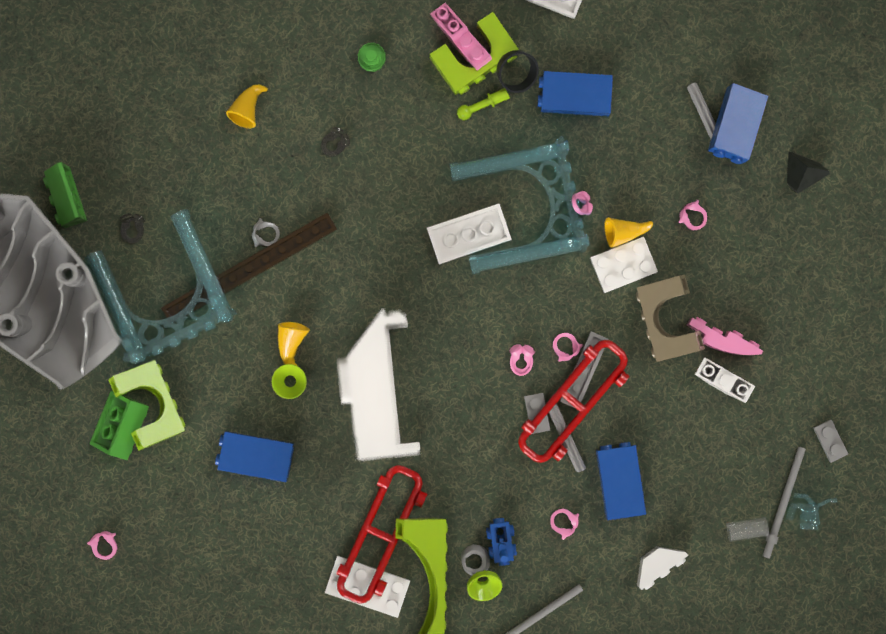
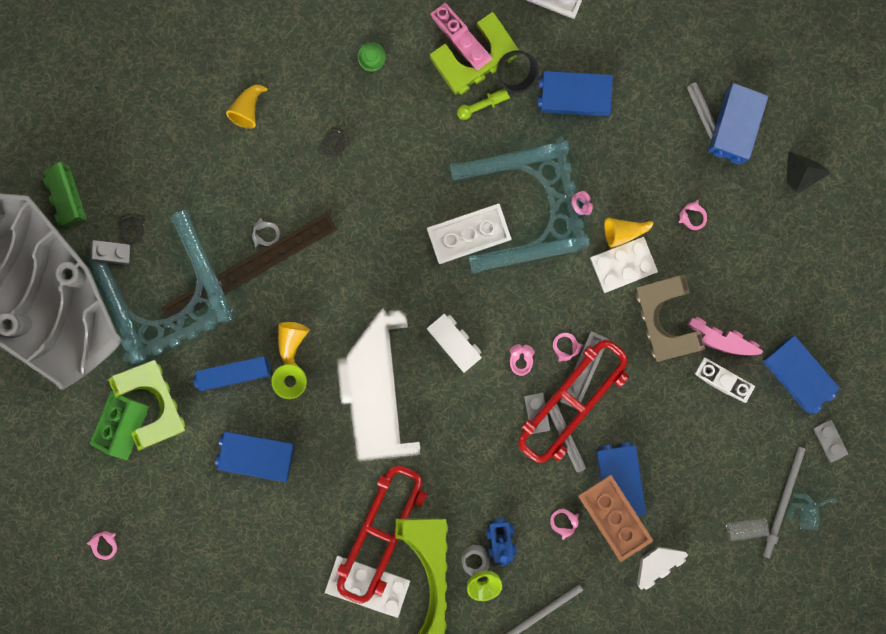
none -> light grey plate [90,240,130,265]
none -> blue brick [193,356,272,391]
none -> white brick [427,314,482,373]
none -> nougat plate [578,475,653,562]
none -> blue brick [762,336,840,414]

